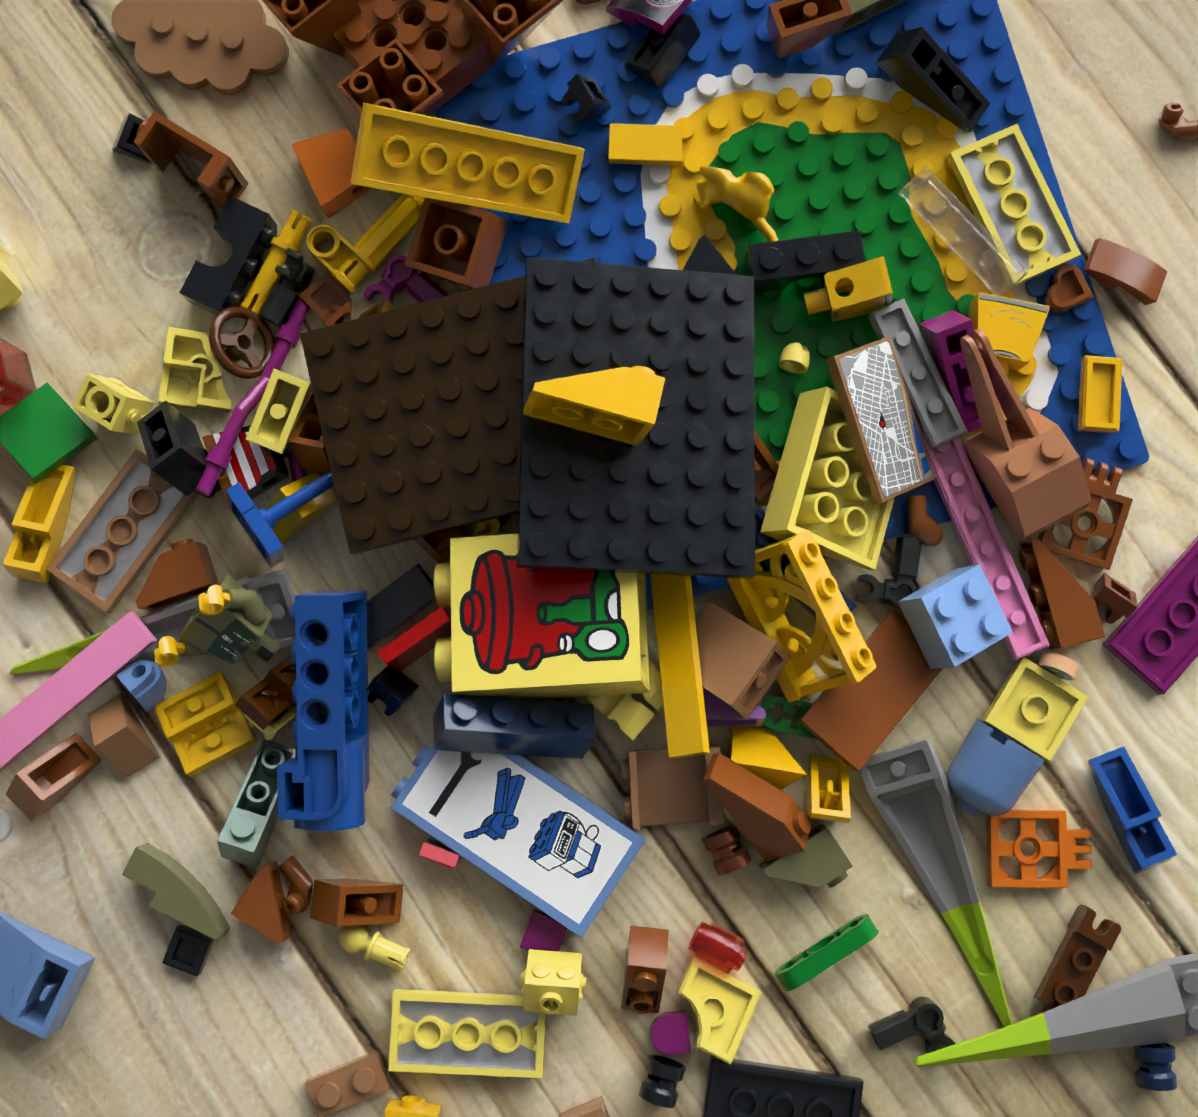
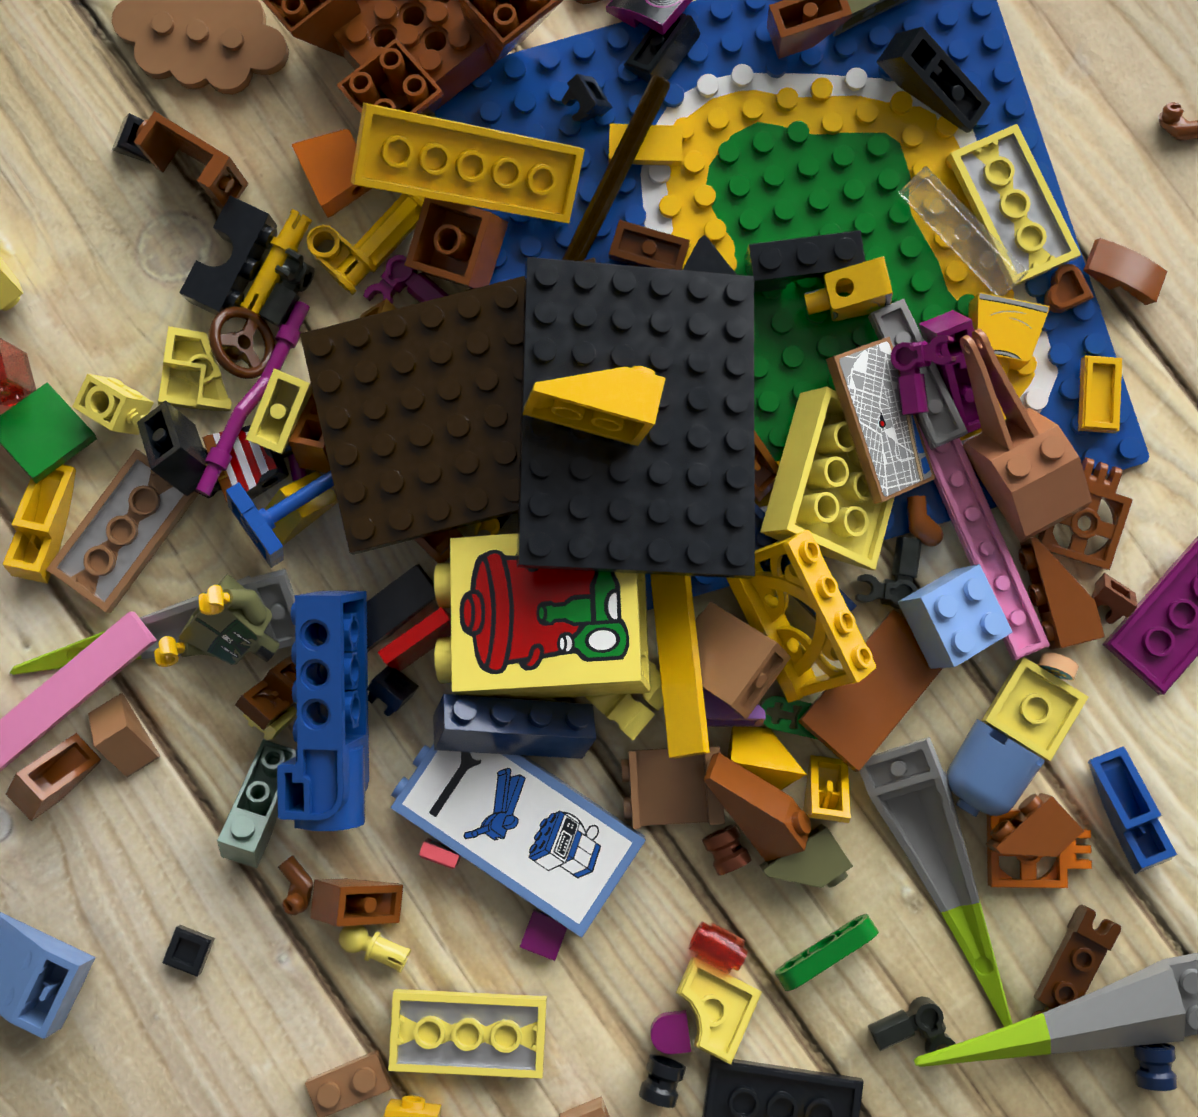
medium blue piece [116,660,167,713] -> none
olive slope [122,843,230,941] -> none
dark orange slope [135,539,219,611] -> none
yellow slope [154,671,258,777] -> none
dark orange slope [231,861,292,943] -> none
dark orange slope [300,271,352,327] -> none
light yellow head [520,949,586,1016] -> none
dark orange slope [621,926,669,1014] -> none
yellow animal [696,166,778,242] -> none
light yellow hinge [778,342,810,374] -> none
none -> dark brown axle [562,75,670,261]
none -> reddish brown plate [609,220,690,270]
none -> magenta bar [890,335,956,416]
none -> dark orange slope [986,793,1084,857]

